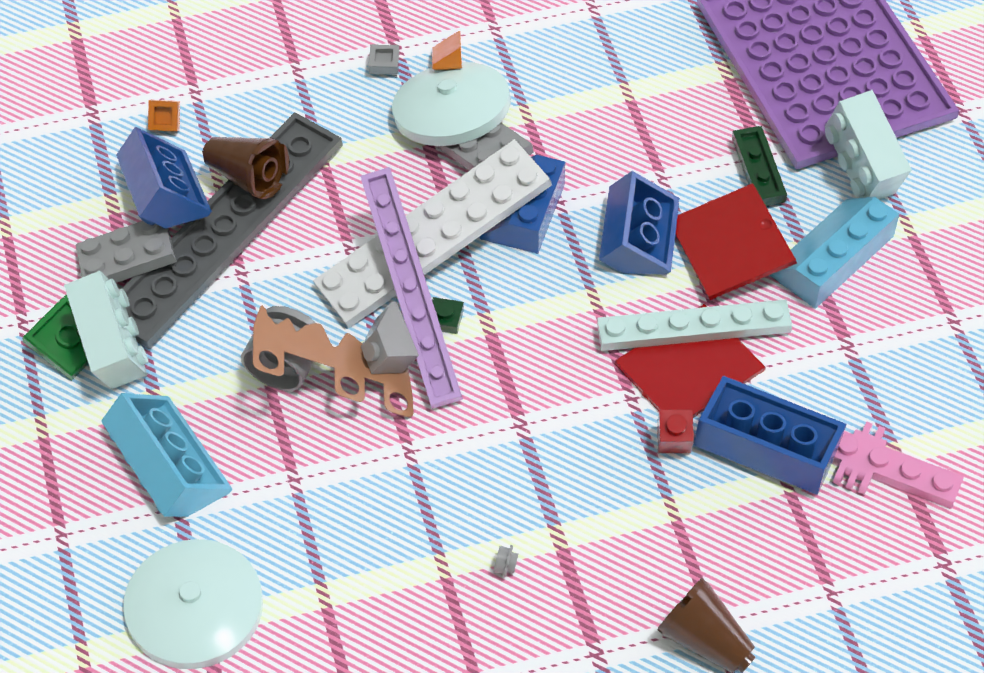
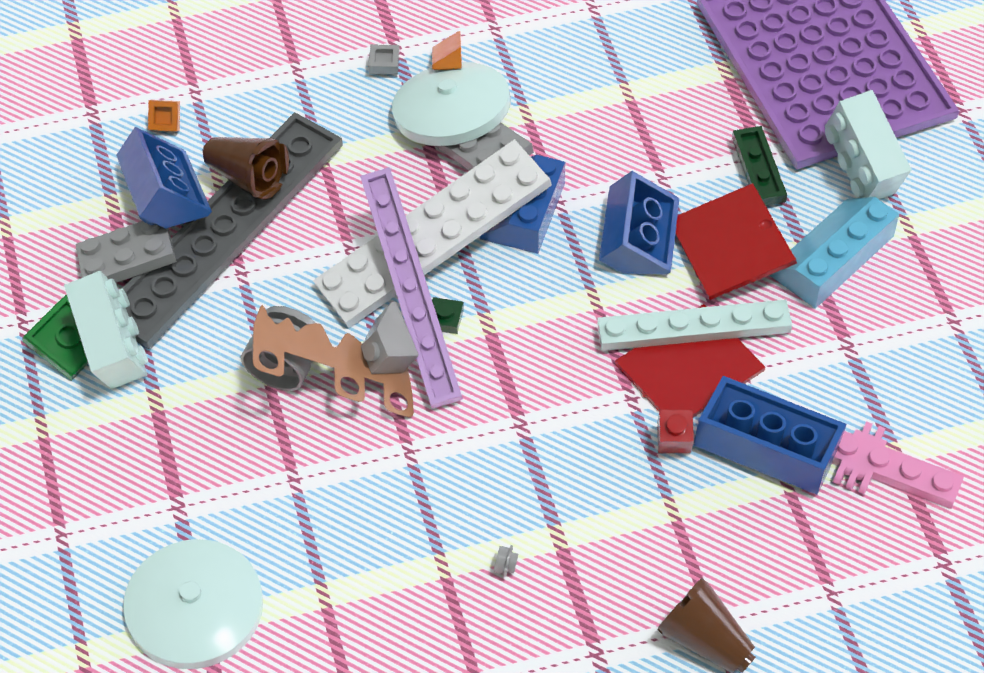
medium azure slope [101,393,233,517] -> none

